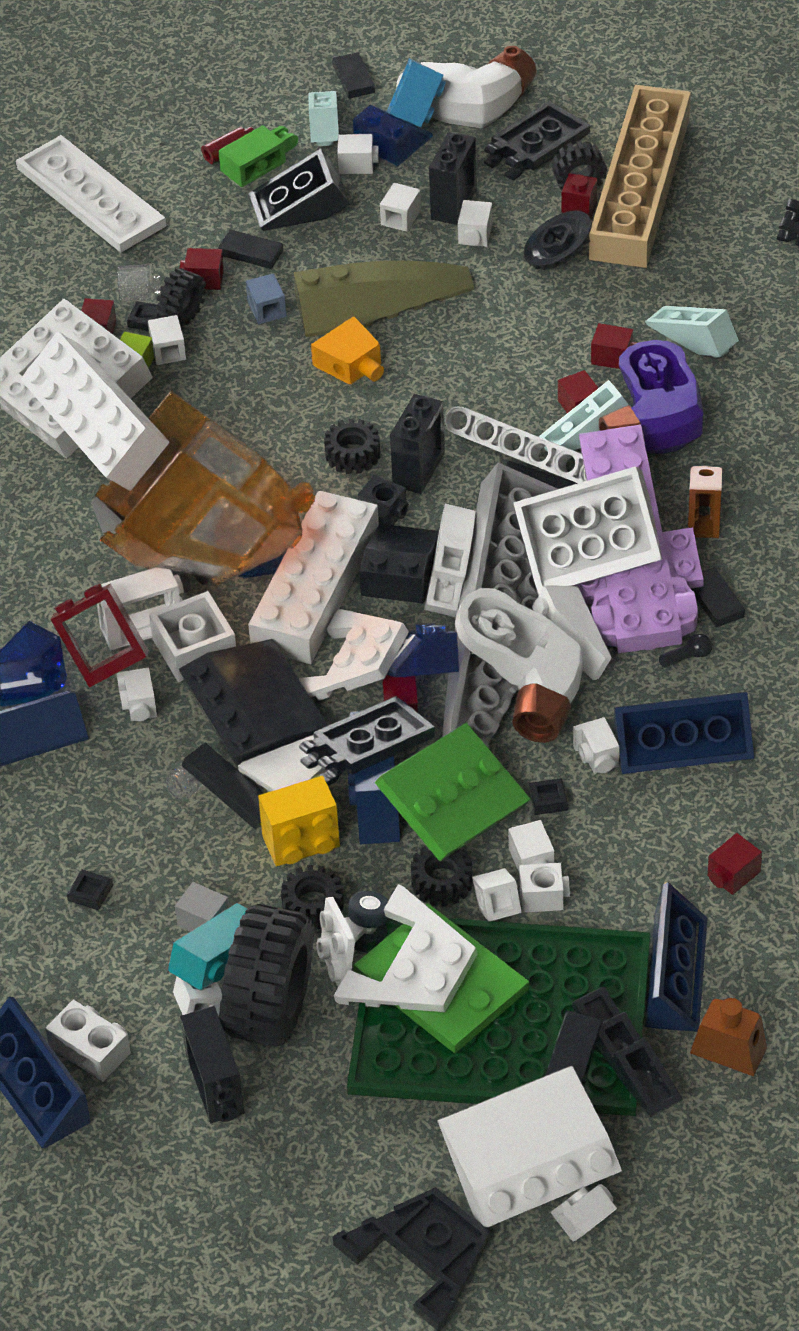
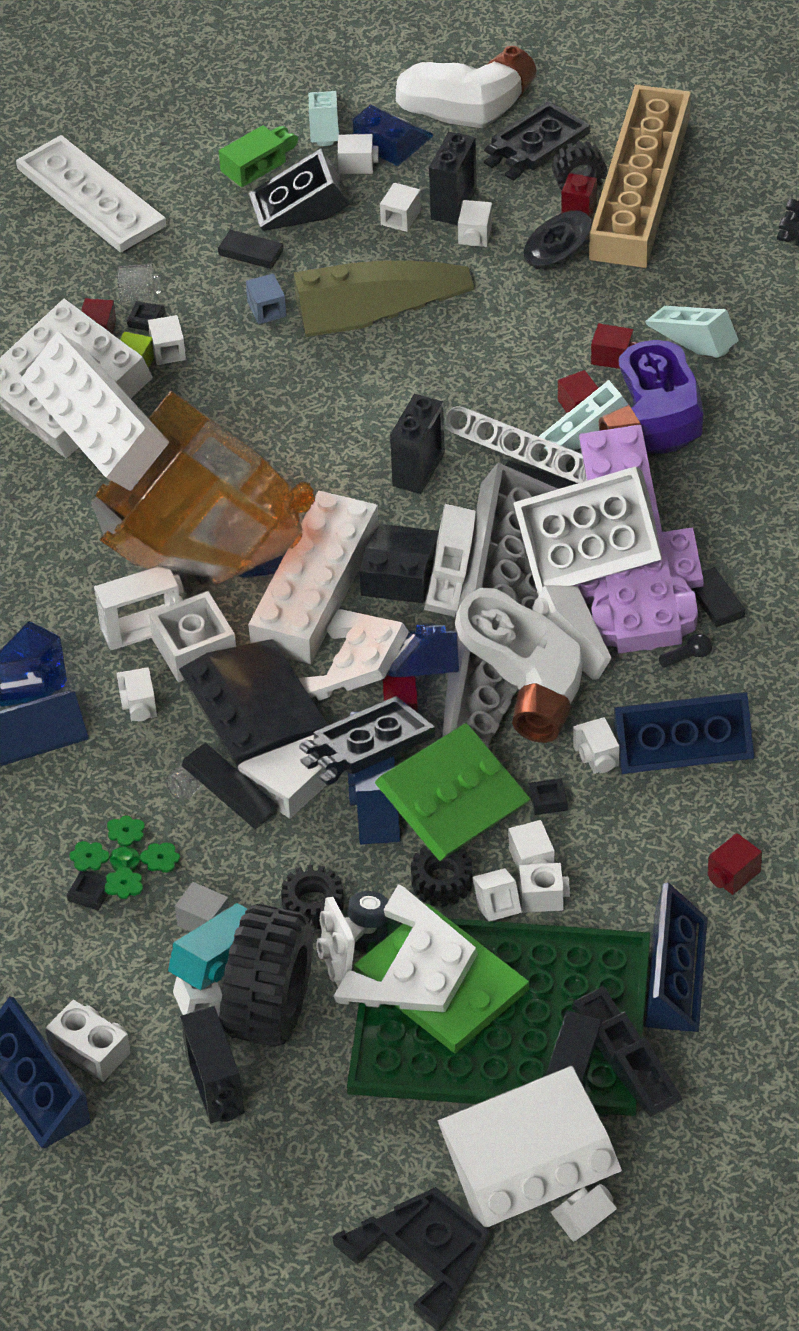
dark red window [50,583,149,688] -> none
black tyre [156,268,206,326] -> none
dark red brick [180,248,224,290] -> none
dark red cylinder [201,127,254,164] -> none
yellow brick [258,775,340,867] -> none
light orange torso [311,317,384,384] -> none
black tyre [324,418,380,474] -> none
black tile [332,52,375,99] -> none
black brick [358,475,409,525] -> none
dark azure slope [387,58,446,127] -> none
dark orange torso [688,466,722,538] -> none
dark orange torso [690,998,767,1076] -> none
none -> green plant [69,815,180,899]

